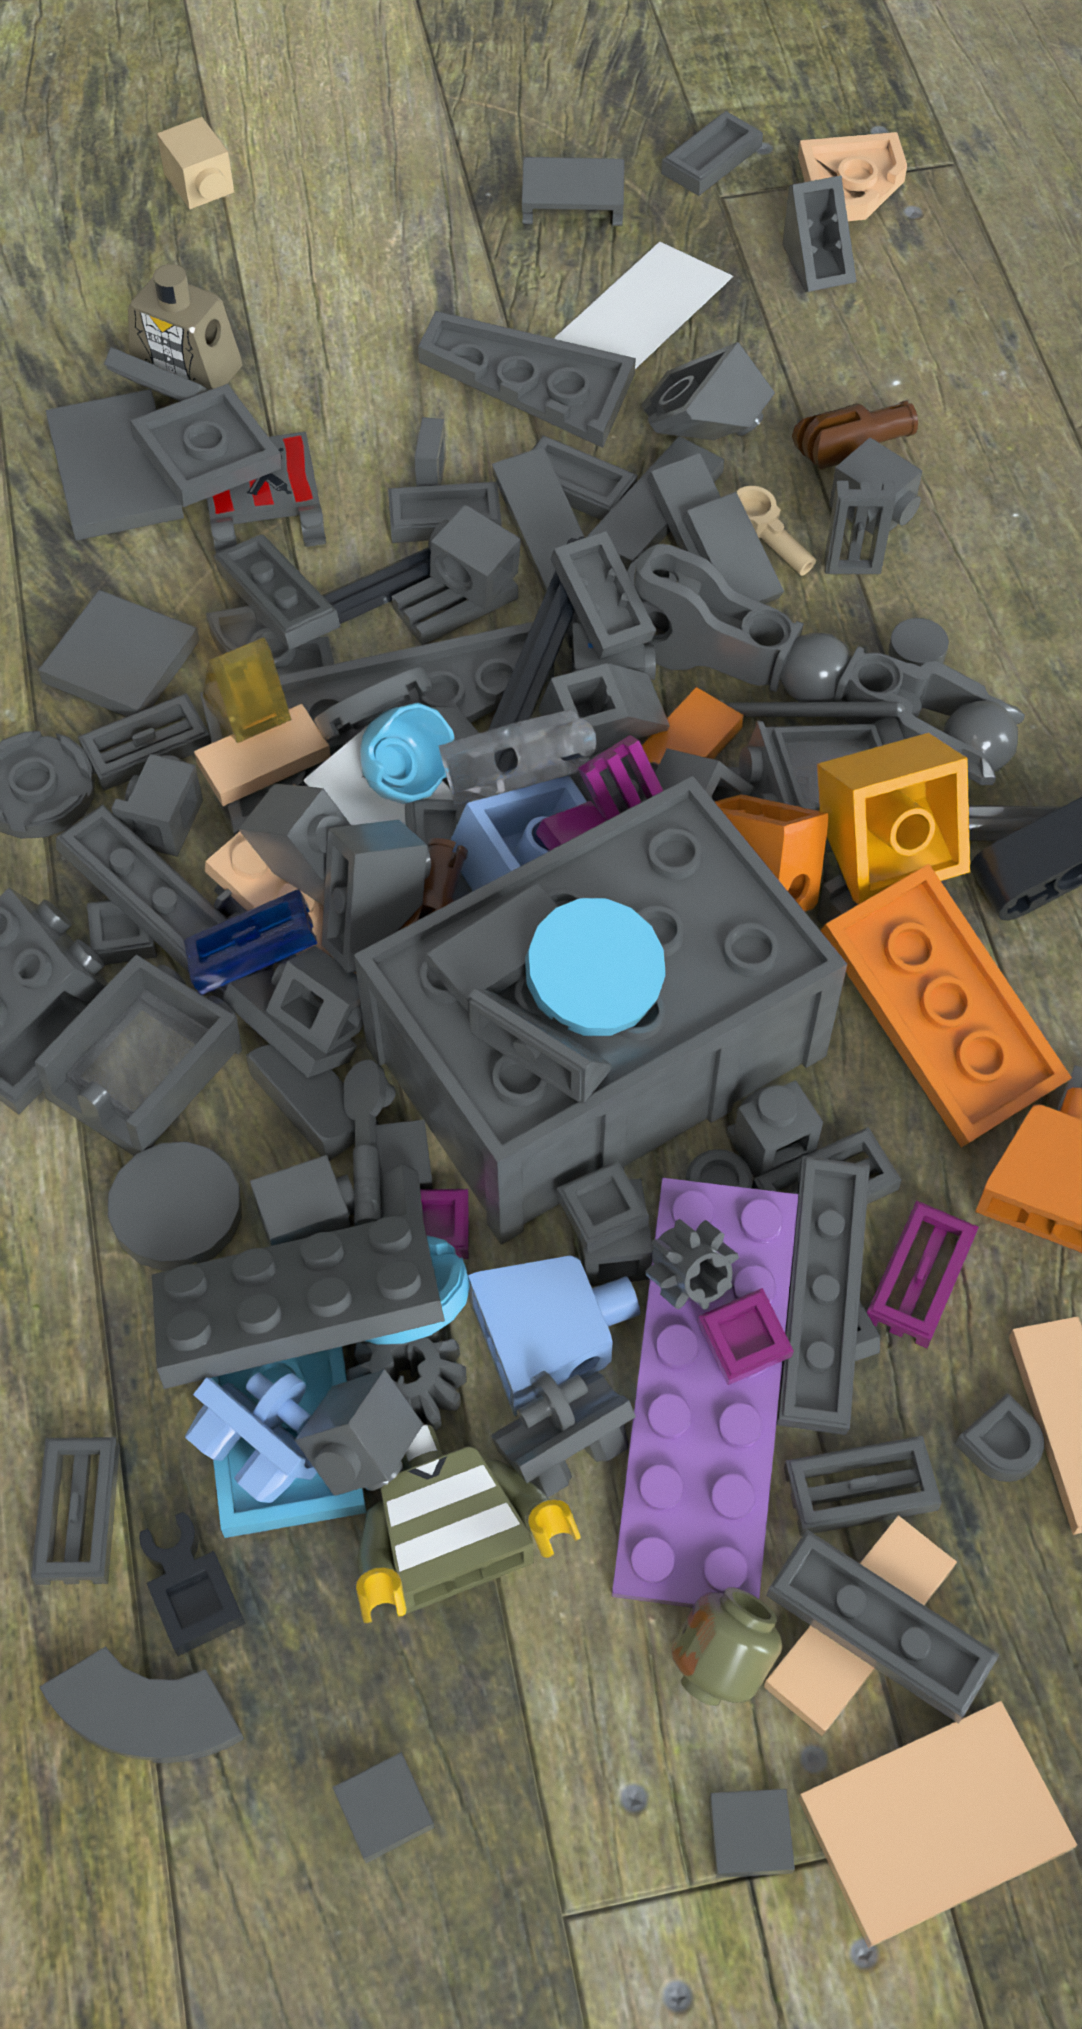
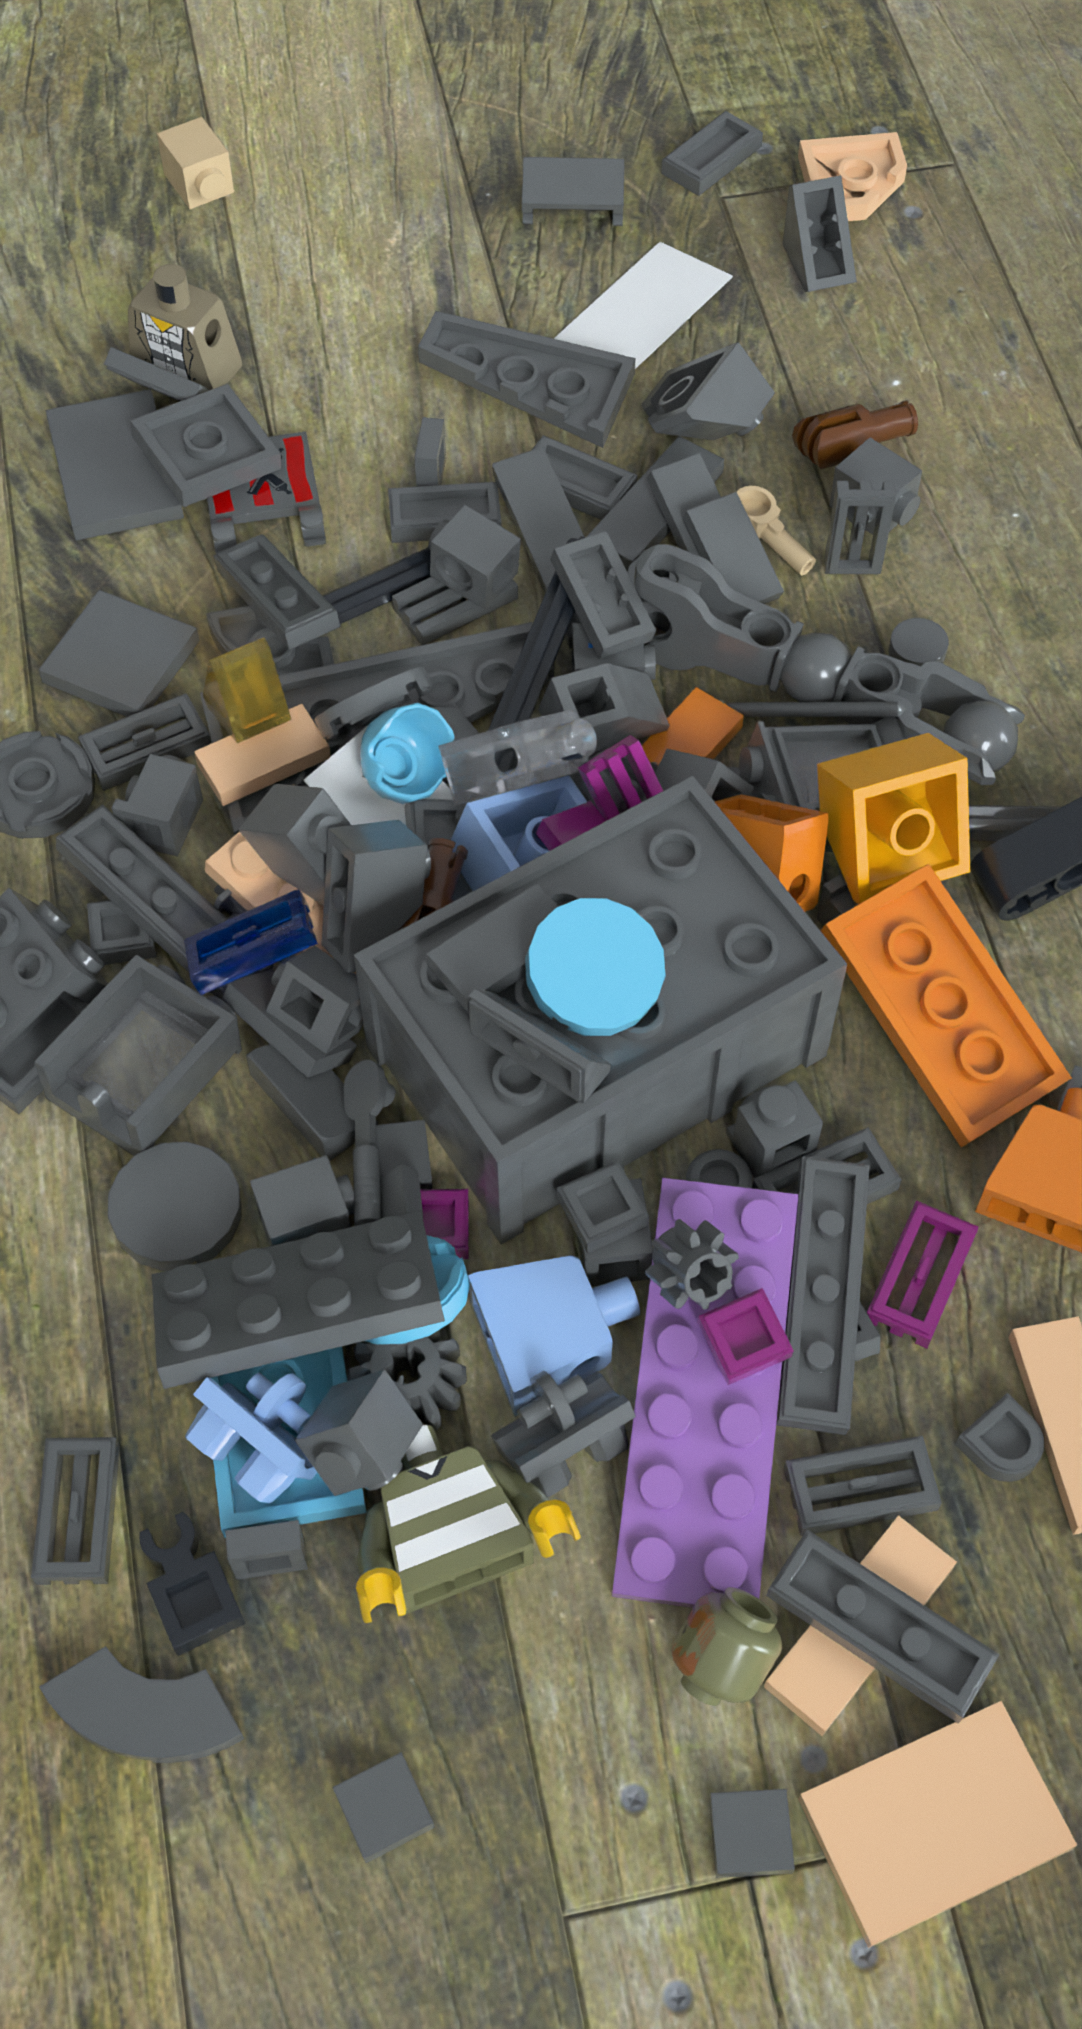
none -> dark grey tile [225,1520,308,1580]

